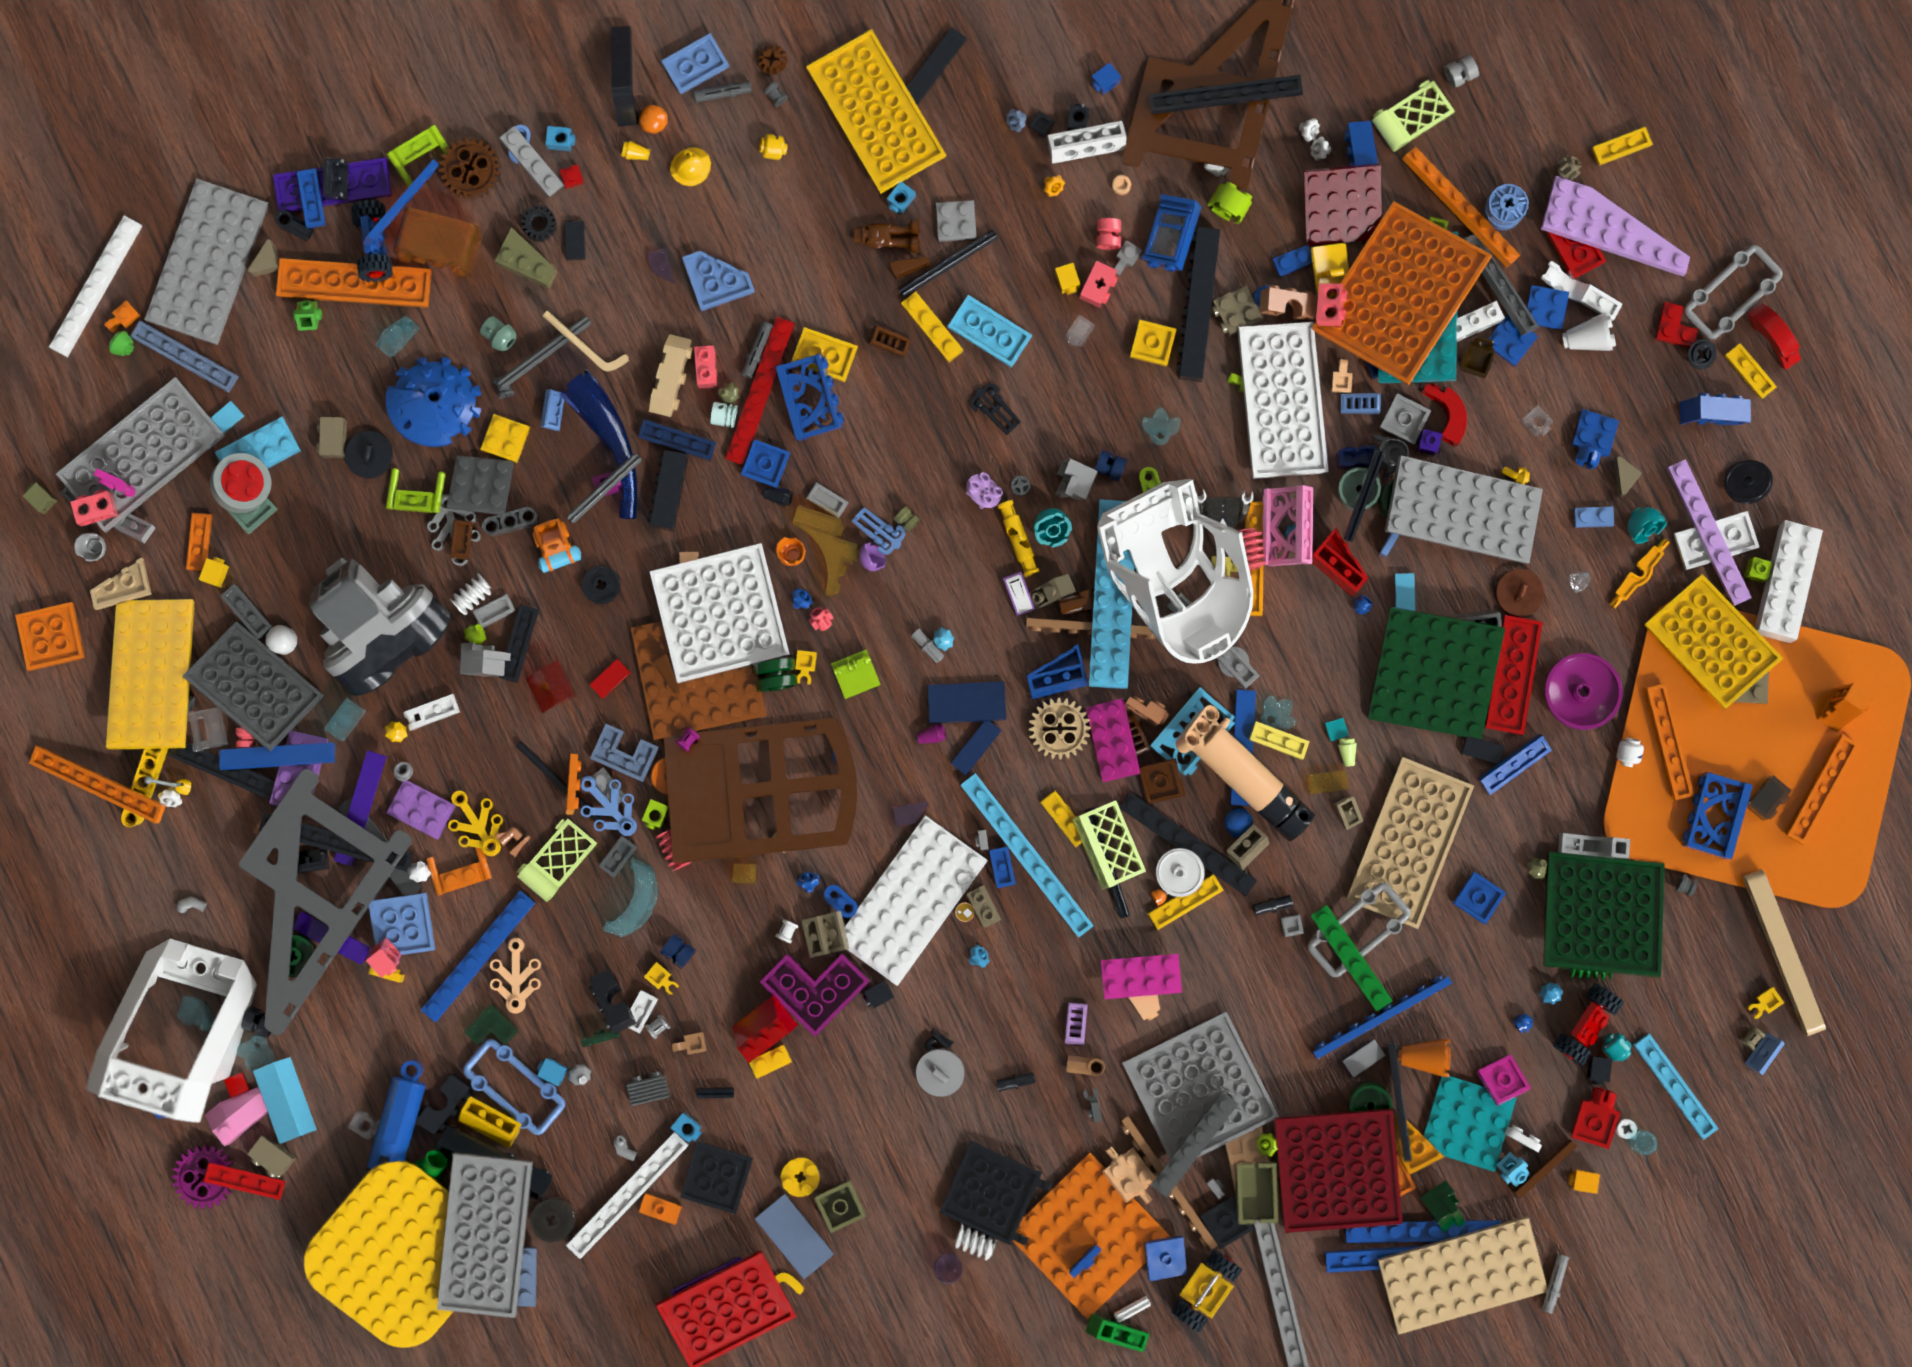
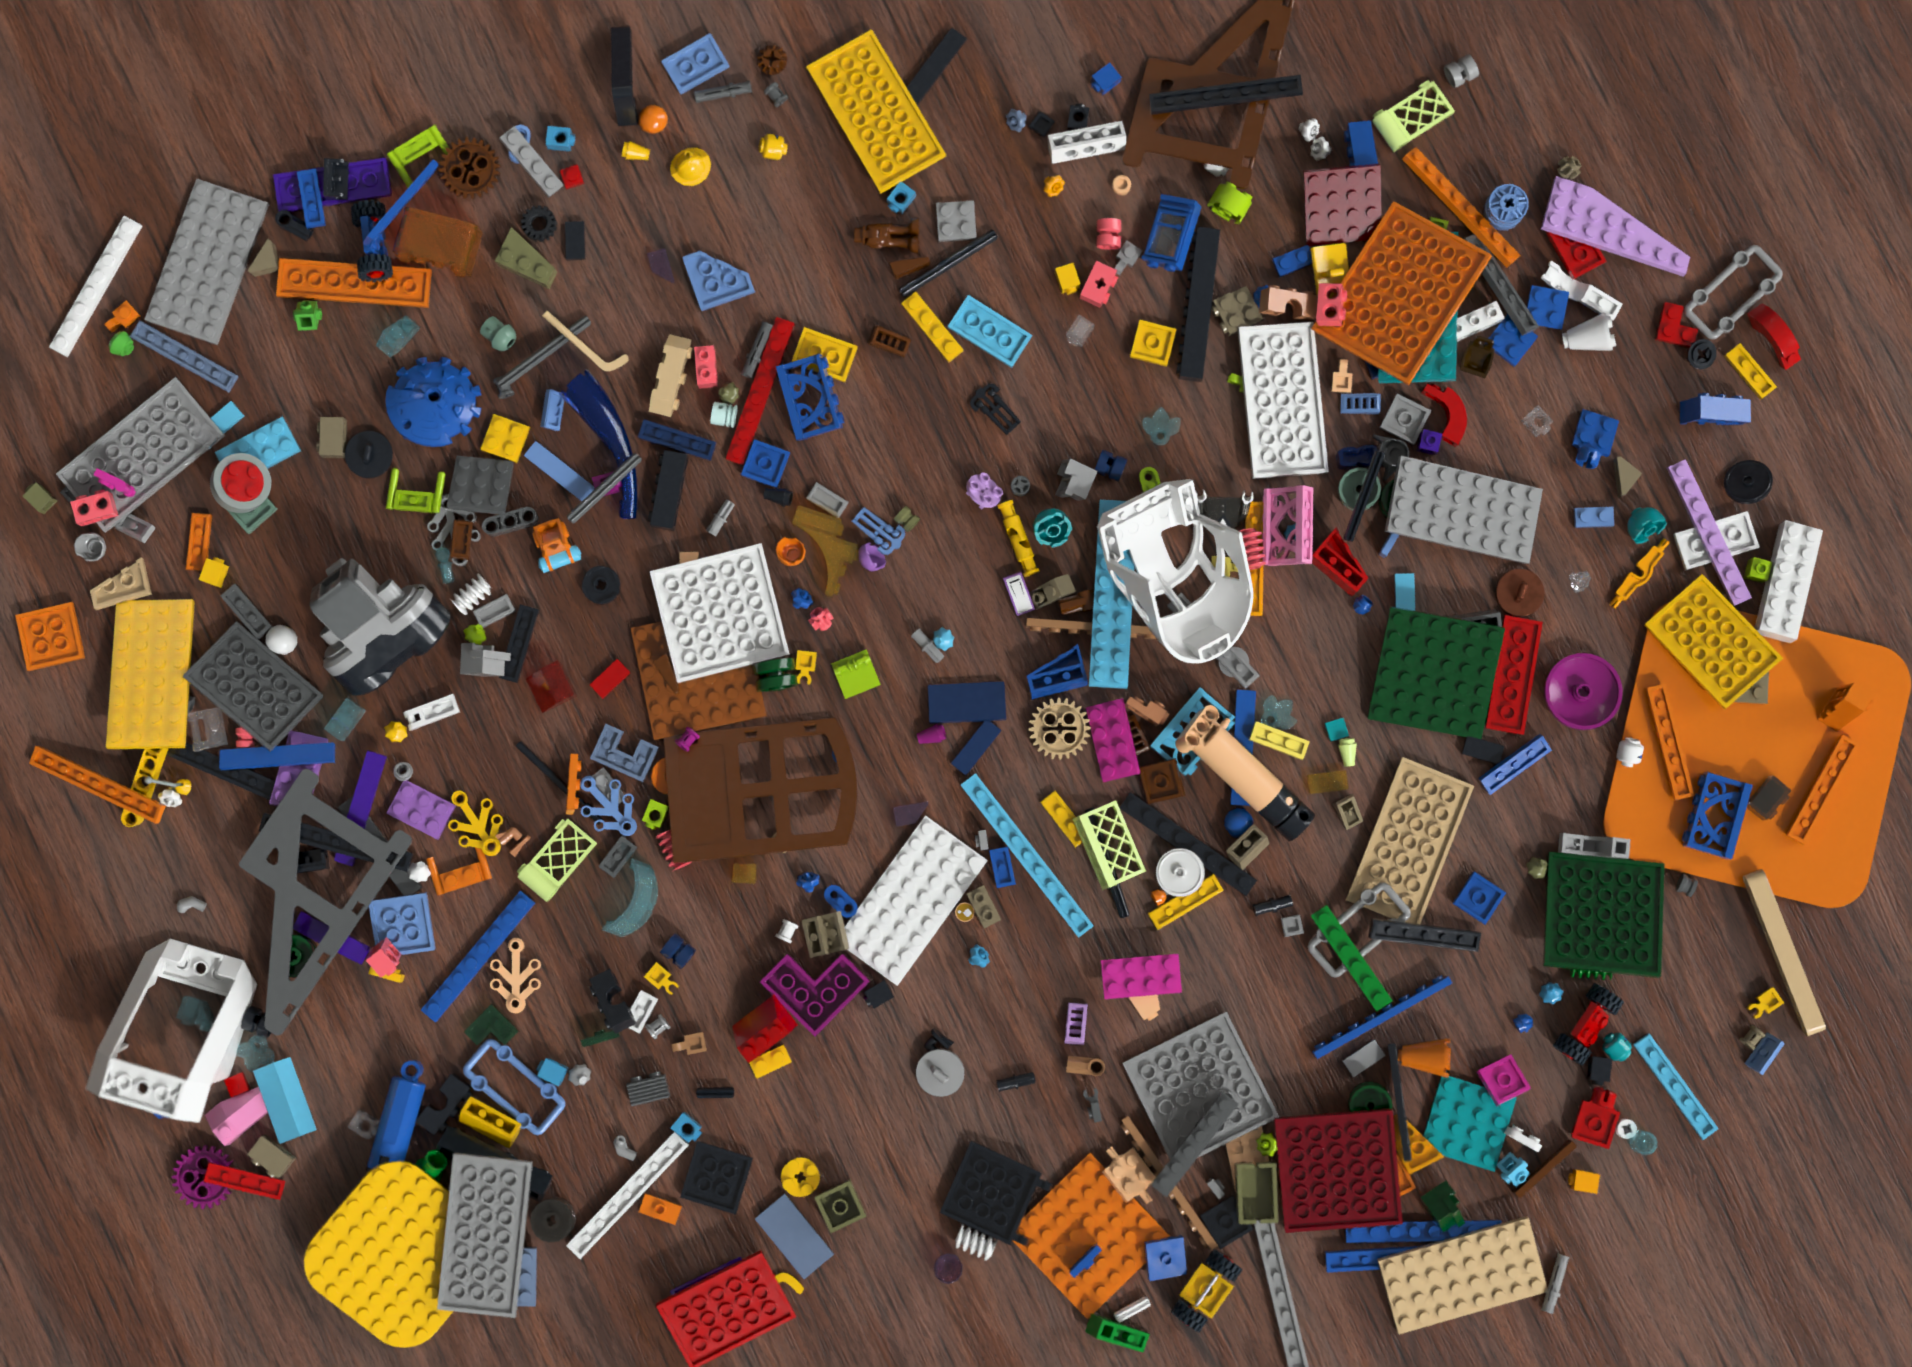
yellow plate [1502,467,1530,485] -> none
yellow plate [1592,127,1652,166] -> none
none -> clear light blue pin [435,547,455,584]
none -> medium blue tile [524,441,595,501]
none -> light grey axle [706,500,734,536]
none -> black tile [1368,918,1482,952]

